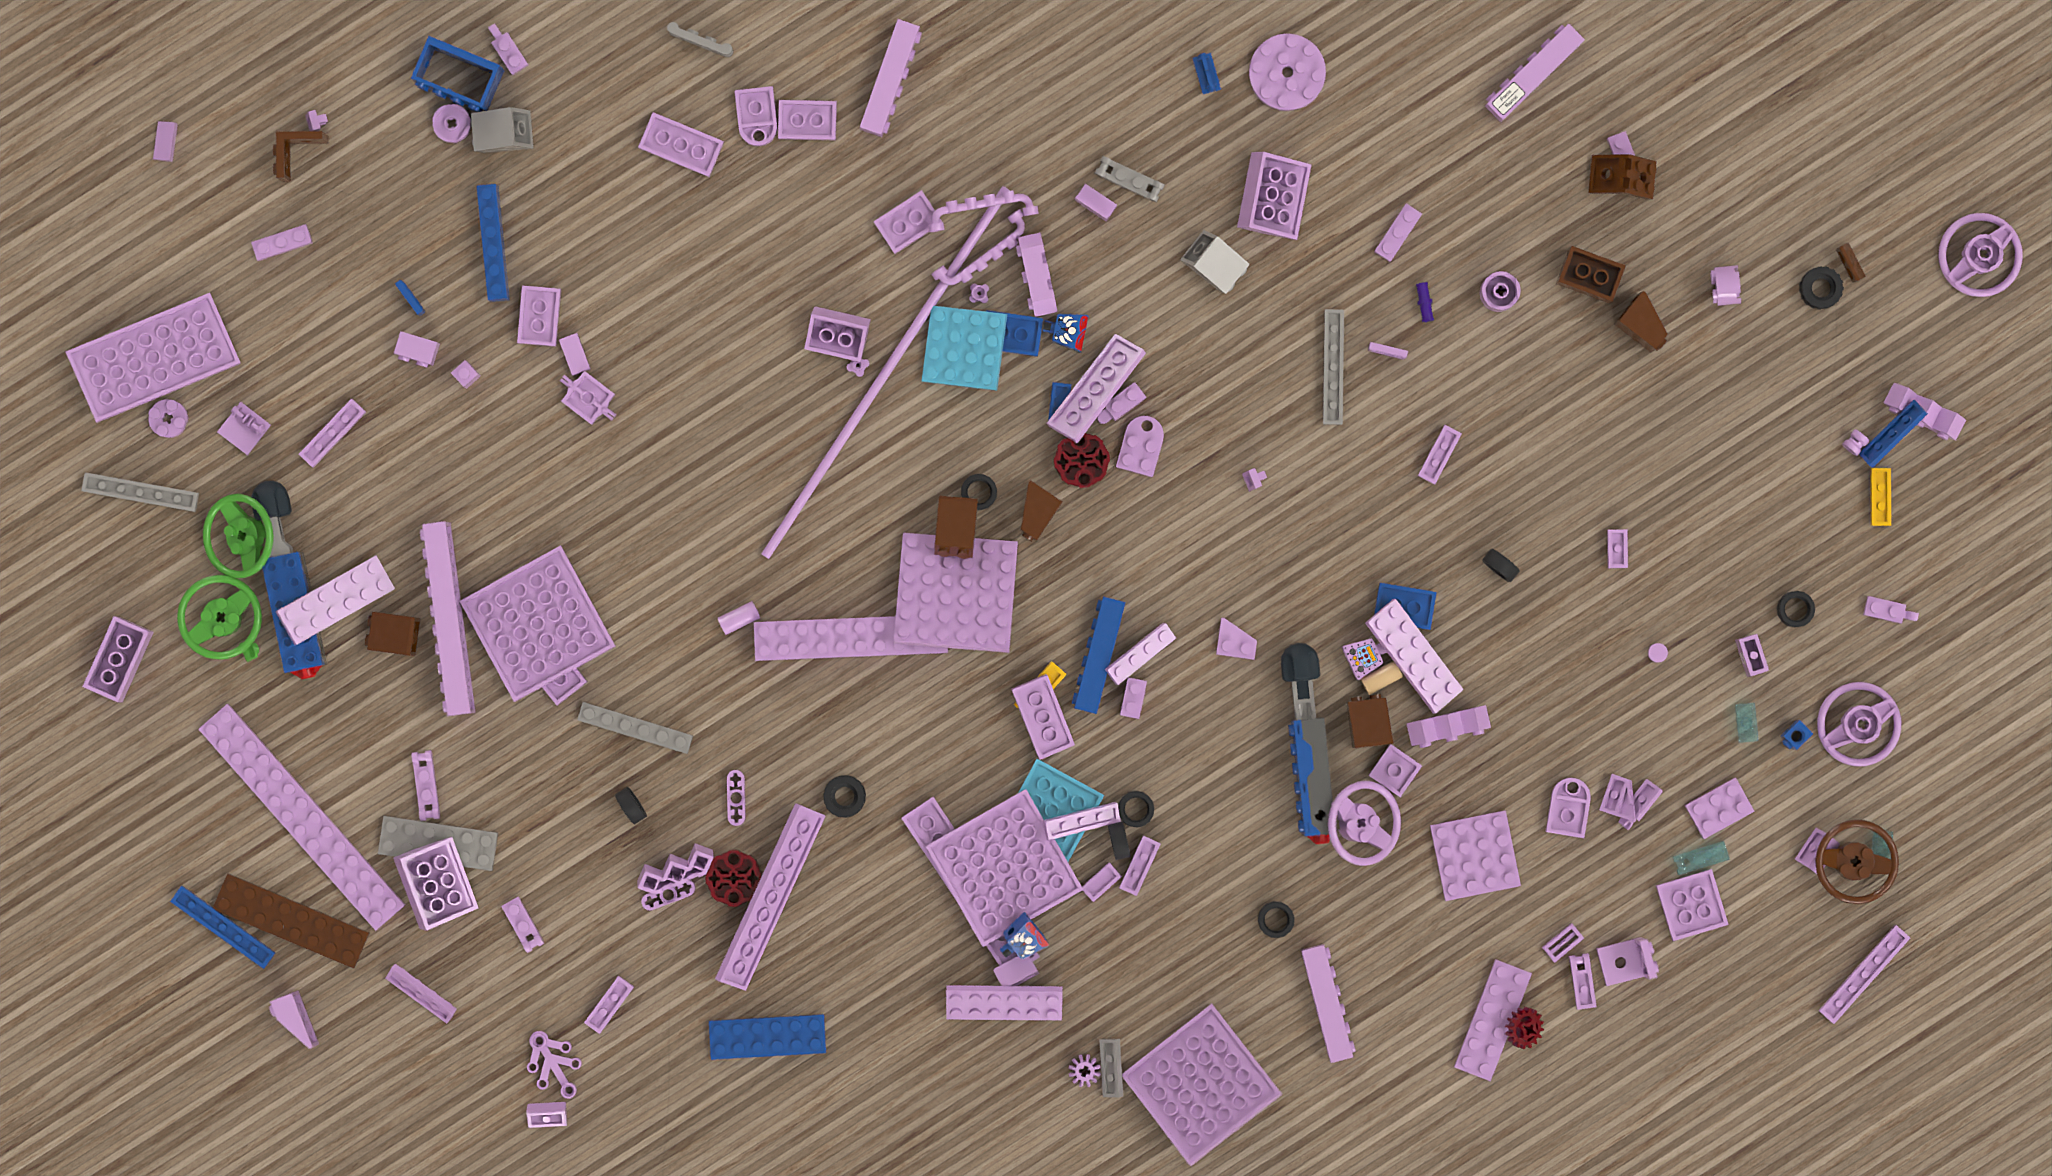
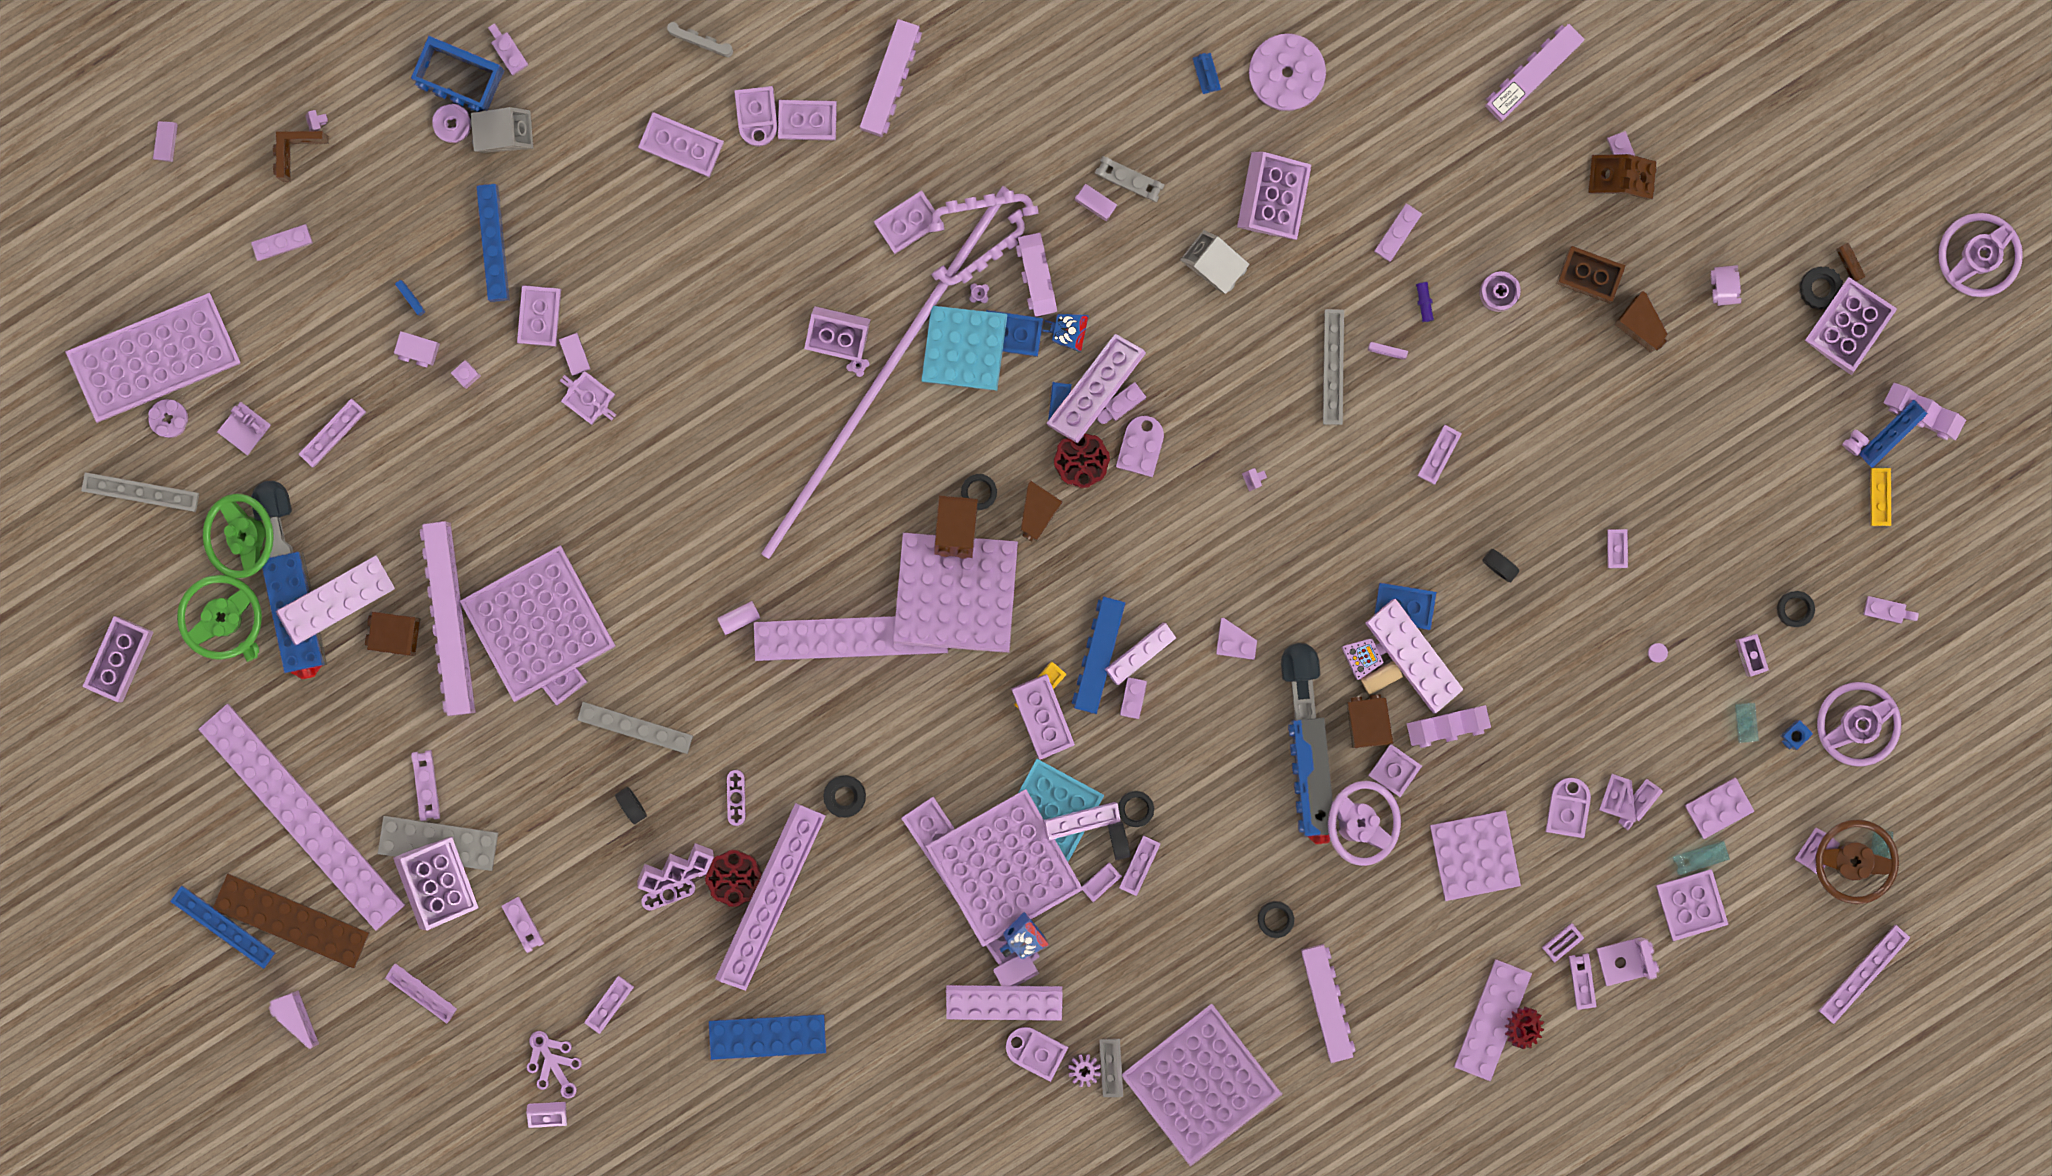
none -> lavender plate [1006,1027,1068,1082]
none -> lavender slope [1805,277,1897,375]

